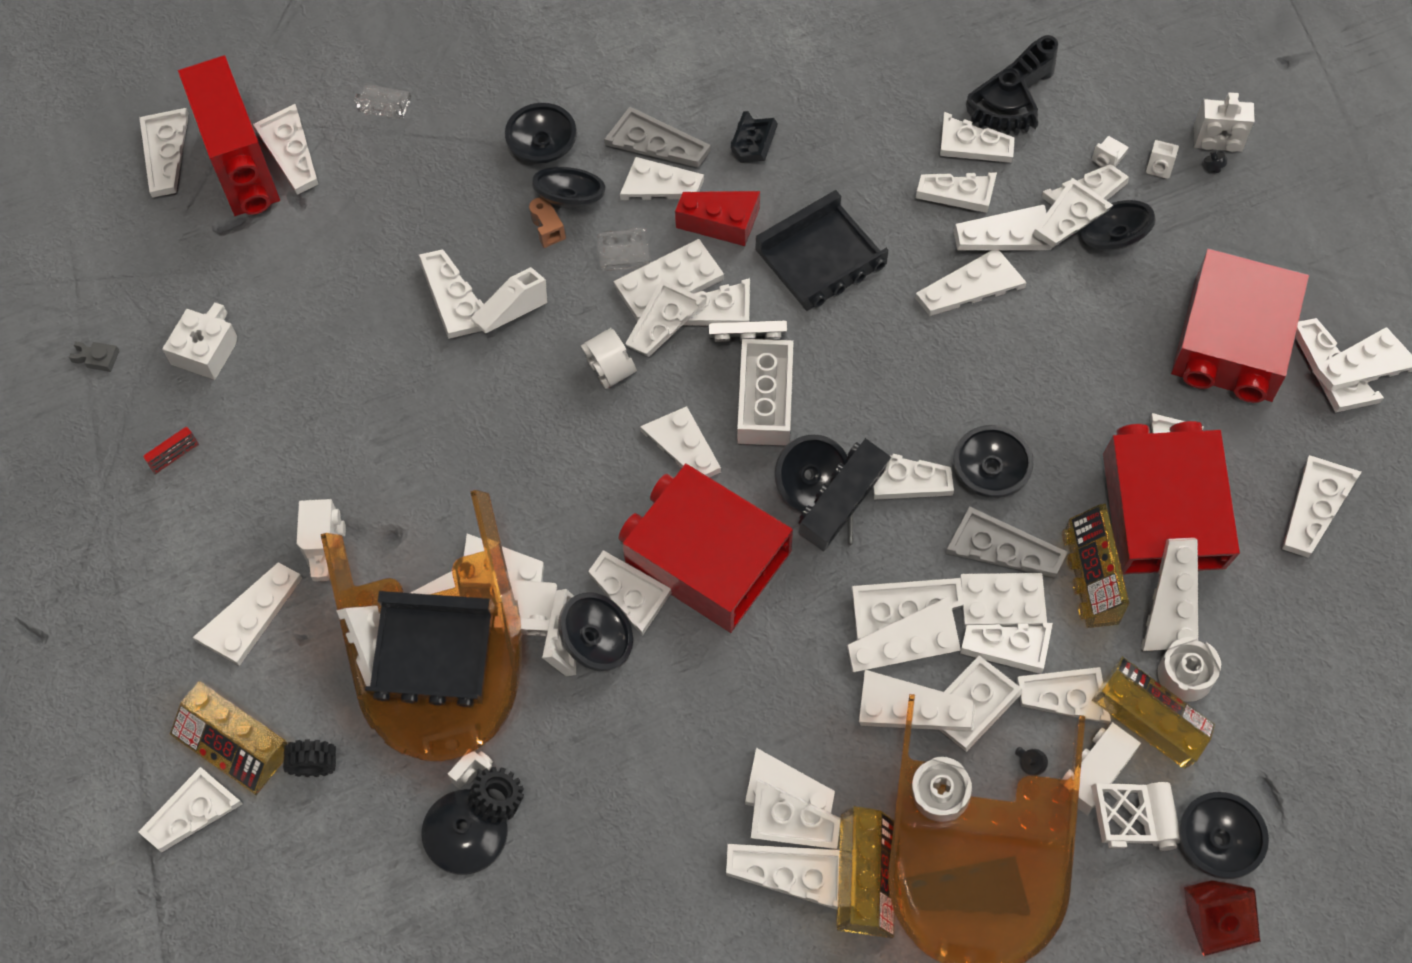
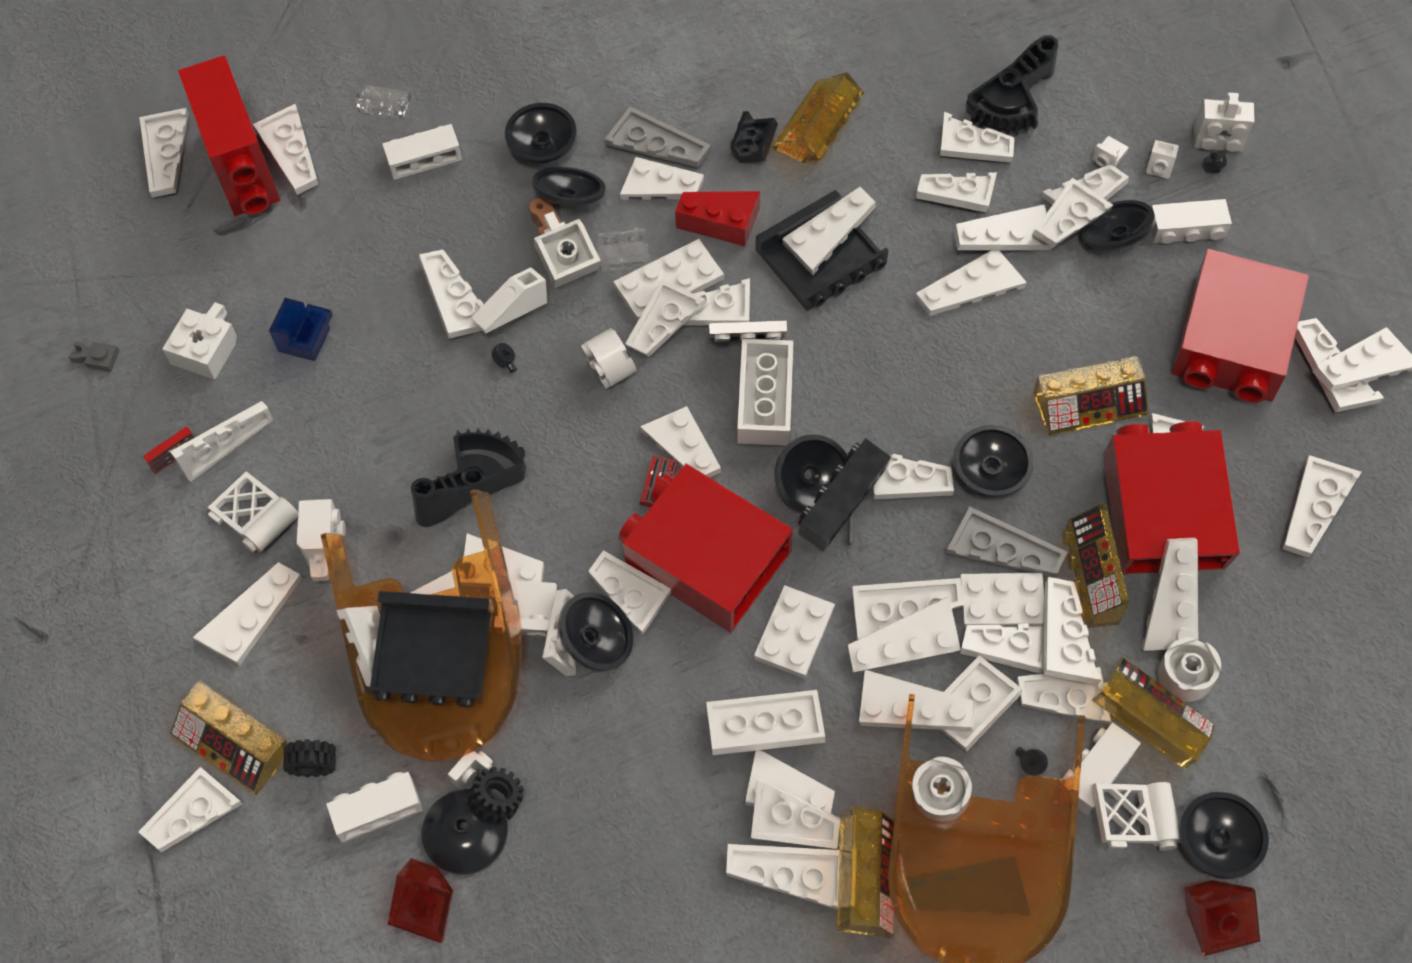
none -> white wing [170,401,274,482]
none -> white piece [208,472,298,553]
none -> clear blue plate [269,298,333,361]
none -> white brick [326,772,423,843]
none -> white brick [382,124,462,180]
none -> clear red slope [388,858,454,943]
none -> black arm [411,427,526,527]
none -> black piece [491,343,517,373]
none -> white hinge [534,212,601,289]
none -> tile [640,455,678,507]
none -> white plate [706,690,825,755]
none -> white plate [754,585,835,679]
none -> clear yellow slope [771,72,864,163]
none -> white wing [782,187,876,275]
none -> slope [1033,356,1149,435]
none -> white wing [1043,577,1101,685]
none -> white brick [1150,199,1232,244]

